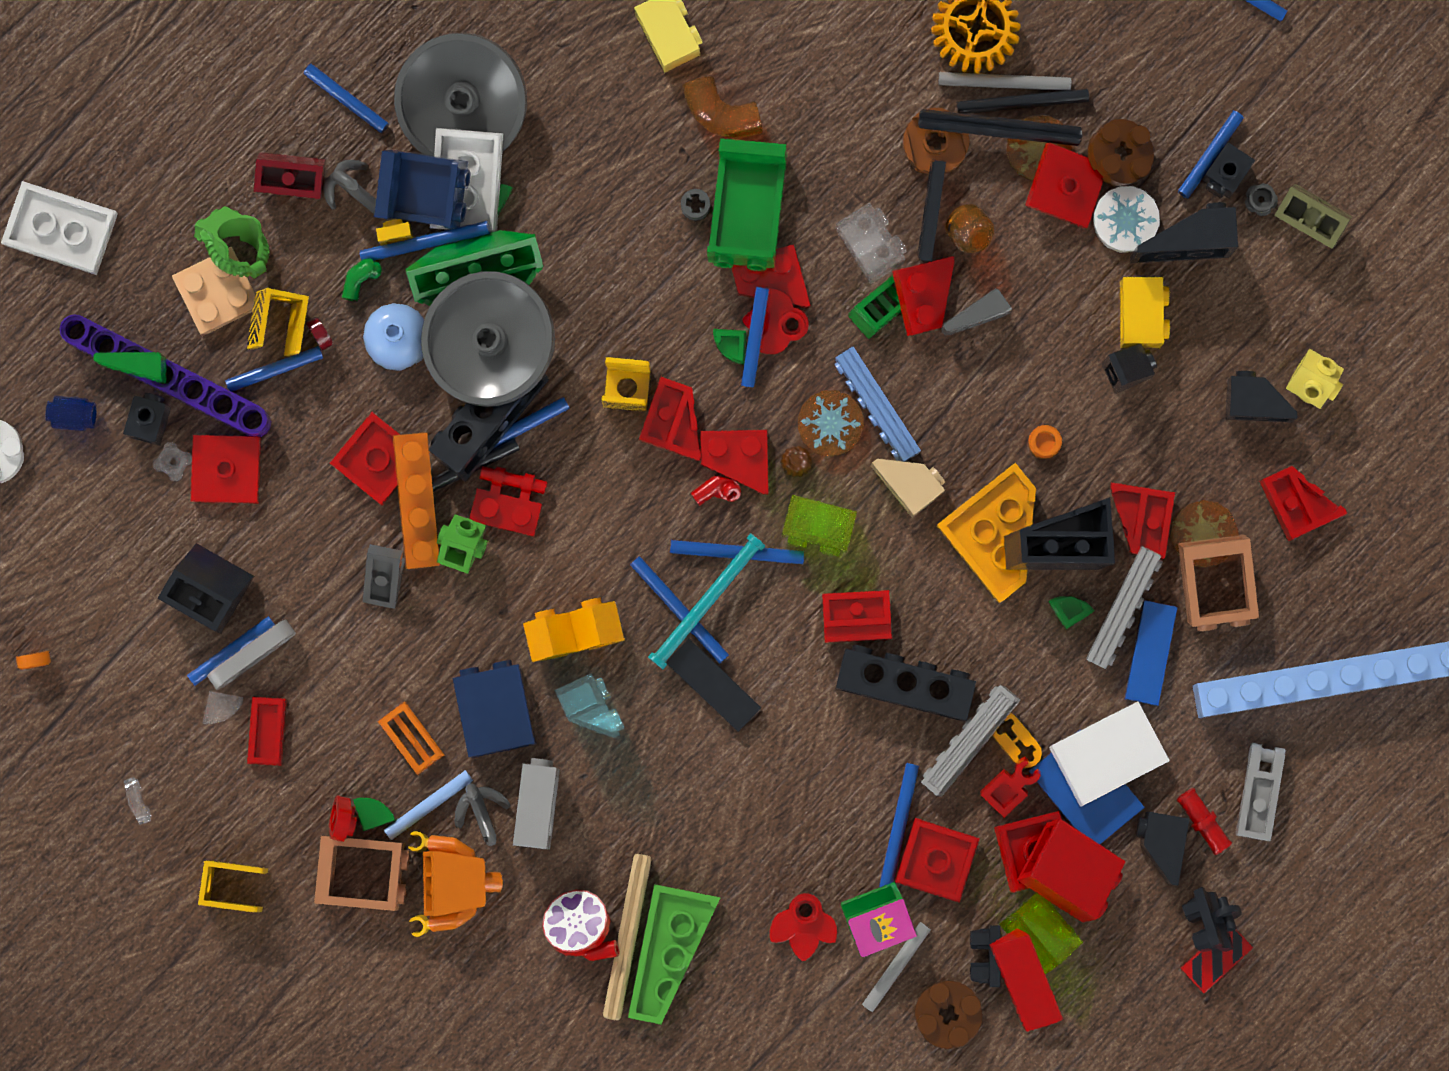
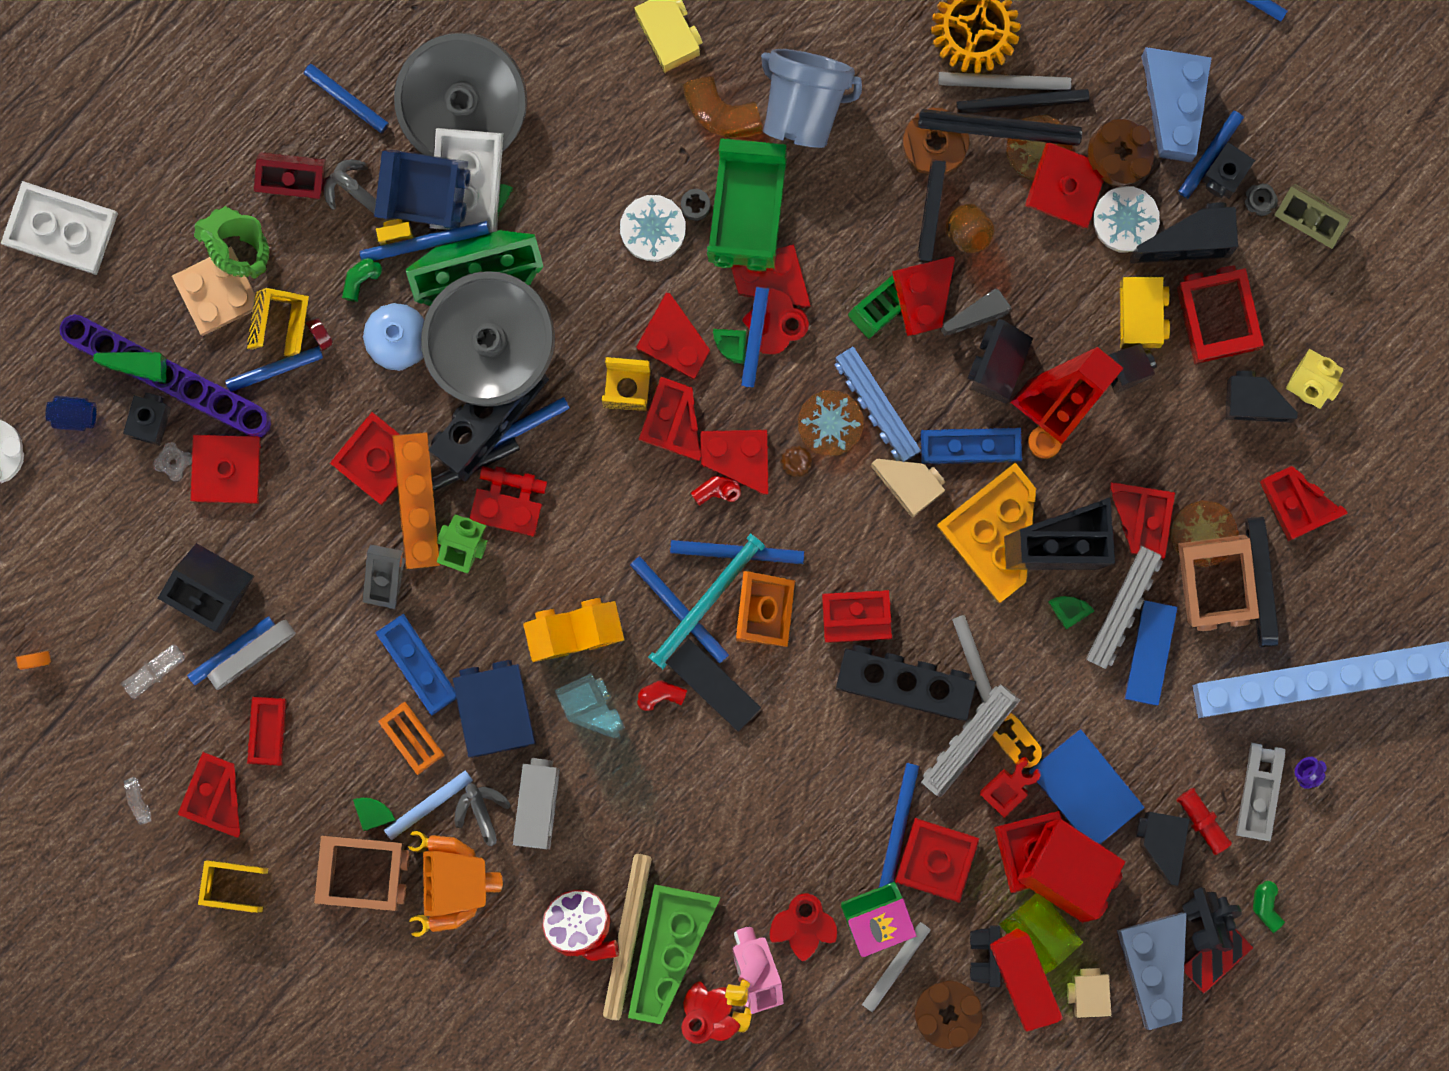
clear tile [203,691,244,724] -> none
red plate [329,795,357,842] -> none
clear neon green brick [782,495,857,557] -> none
clear brick [835,202,907,284] -> none
white tile [1049,702,1170,807] -> none
none -> clear axle [121,645,185,699]
none -> red wing [177,752,240,838]
none -> blue tile [375,614,457,716]
none -> white tile [620,195,686,262]
none -> red wing [636,292,710,381]
none -> red arm [637,681,688,711]
none -> red plate [681,981,741,1044]
none -> bright pink torso [725,927,784,1032]
none -> orange slope [736,571,795,647]
none -> sand blue piece [761,49,862,148]
none -> blue tile [920,428,1022,464]
none -> light grey piece [952,615,992,703]
none -> black slope [967,318,1033,404]
none -> red wedge [1010,347,1123,444]
none -> tan brick [1067,968,1111,1018]
none -> sand blue wedge [1117,912,1186,1030]
none -> medium blue wedge [1141,47,1211,163]
none -> red window [1177,265,1264,364]
none -> black beam [1245,516,1278,648]
none -> green arm [1253,881,1285,933]
none -> dark purple plate [1294,757,1327,789]

